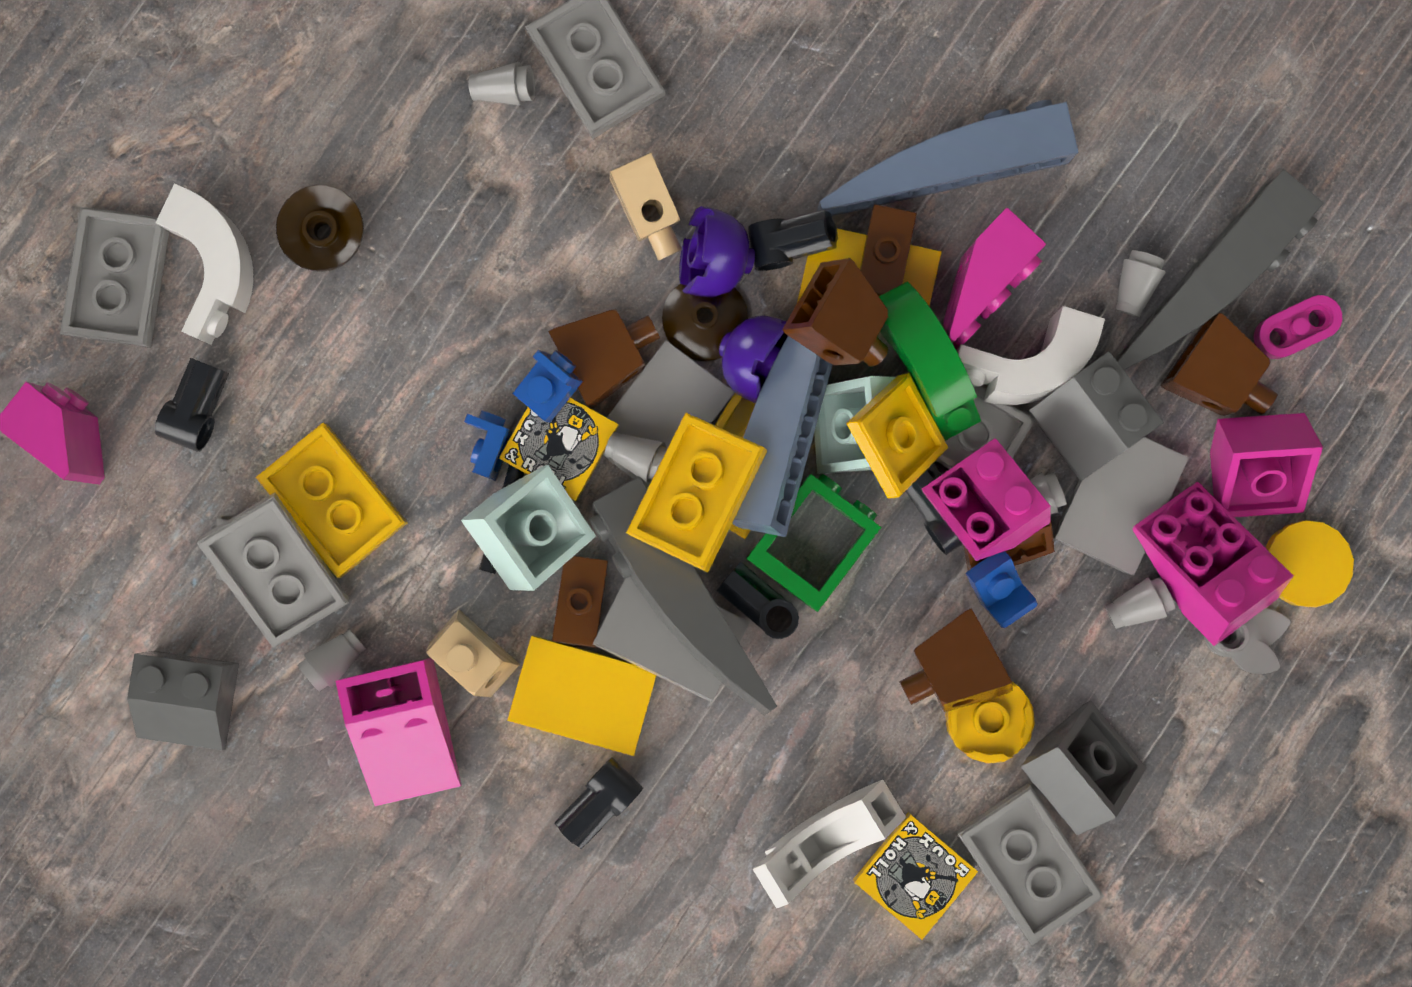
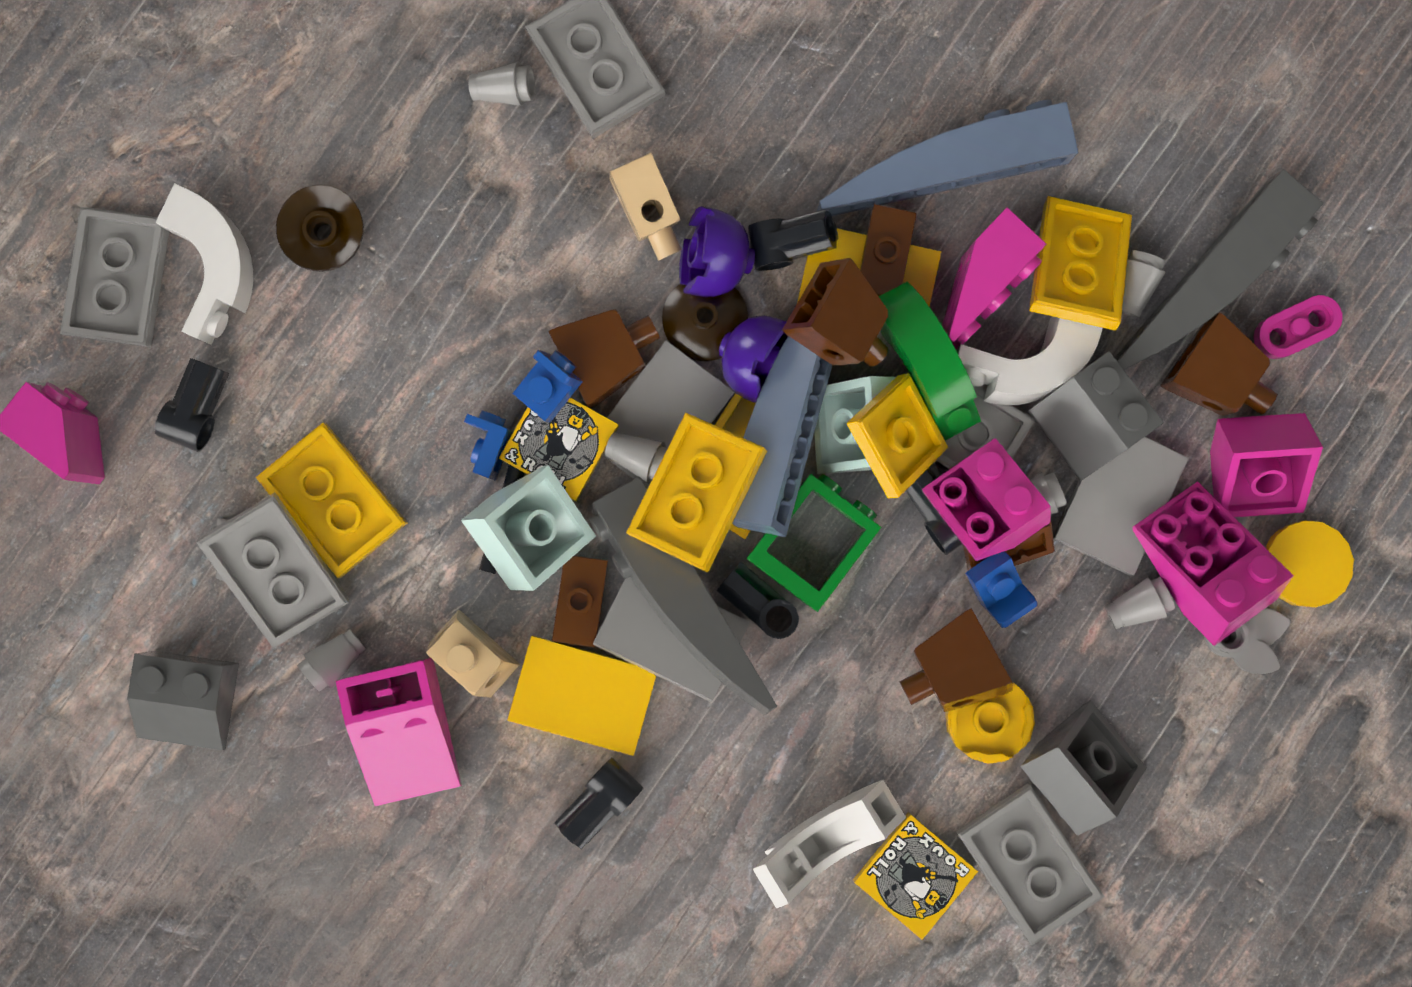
none -> yellow tile [1029,196,1132,331]

